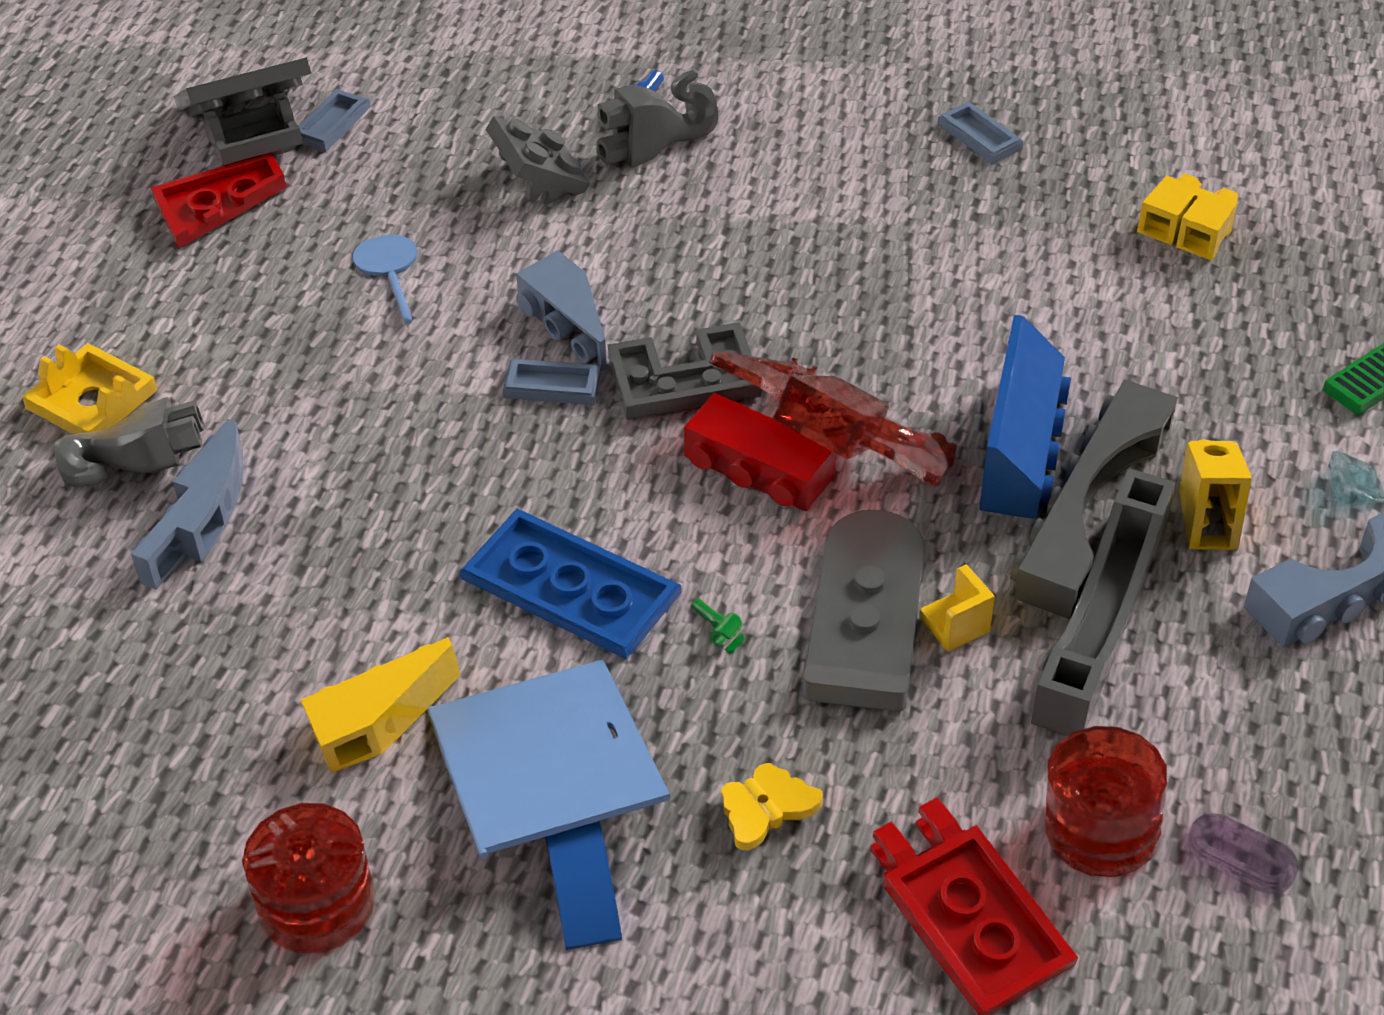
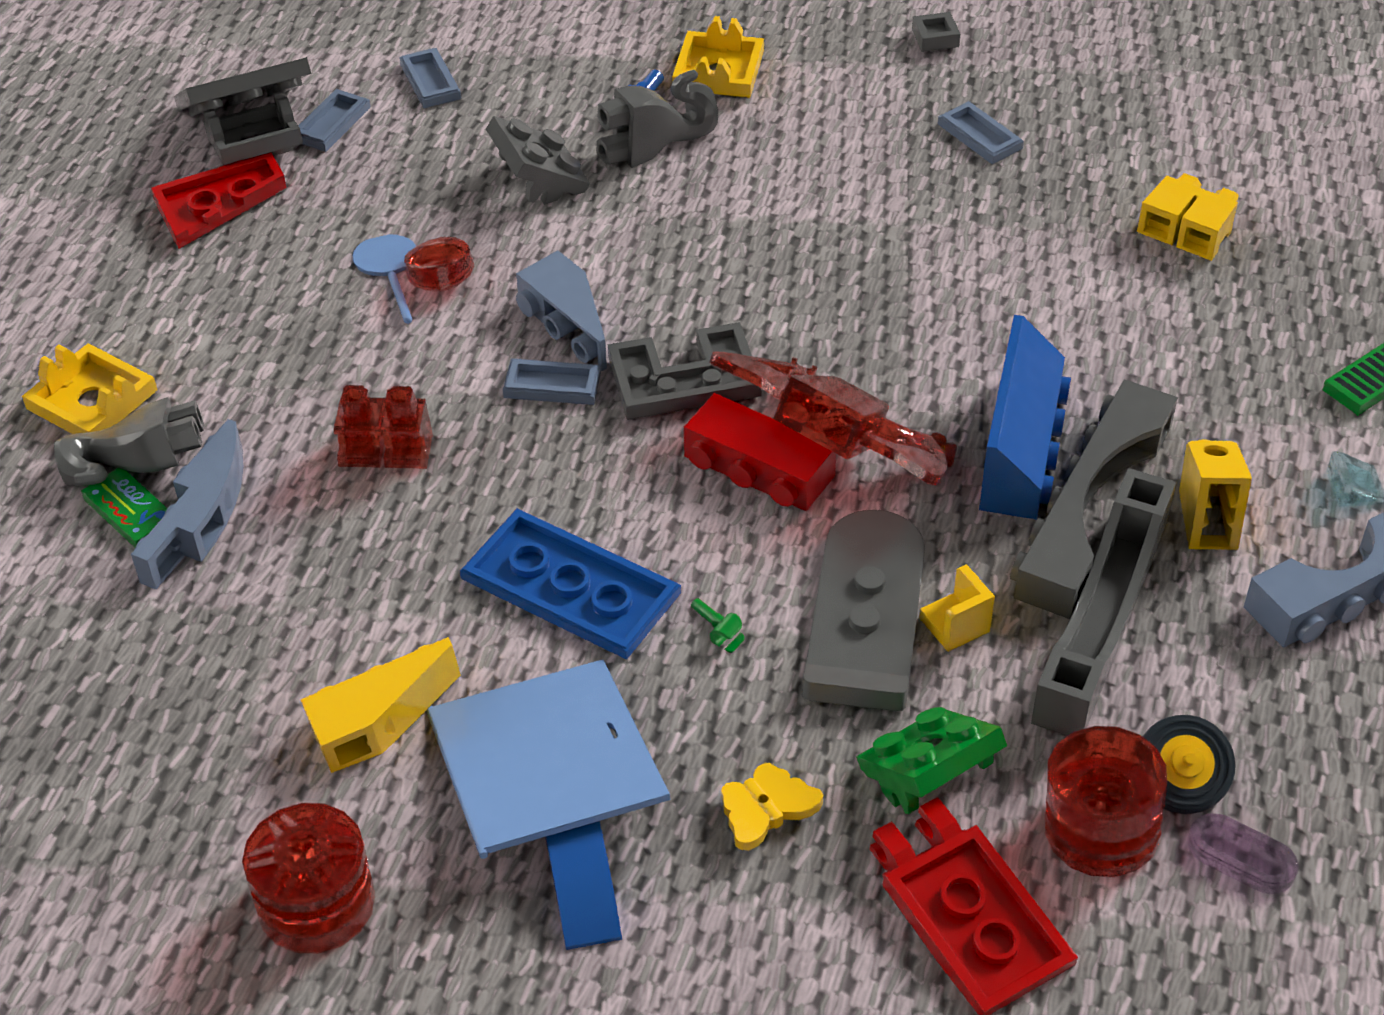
none -> green tile [81,468,168,548]
none -> clear red hips [333,385,433,469]
none -> sand blue tile [399,48,461,109]
none -> clear red hat [404,236,474,292]
none -> yellow piece [672,16,764,98]
none -> green piece [856,707,1007,815]
none -> dark grey plate [912,12,961,52]
none -> black wheel [1134,715,1236,814]

